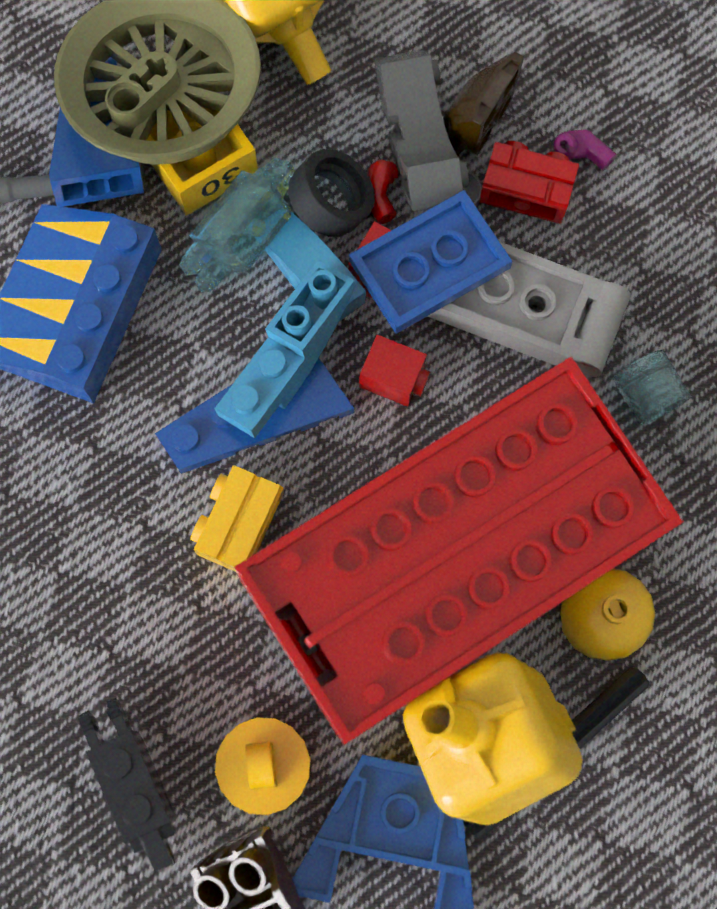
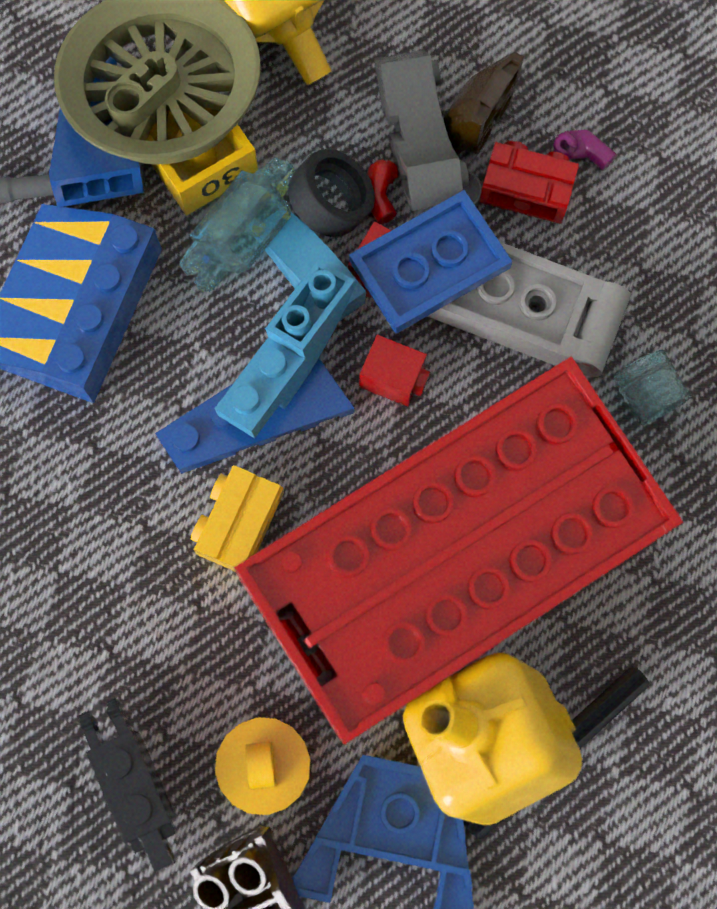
yellow cylinder [560,568,655,661] -> none

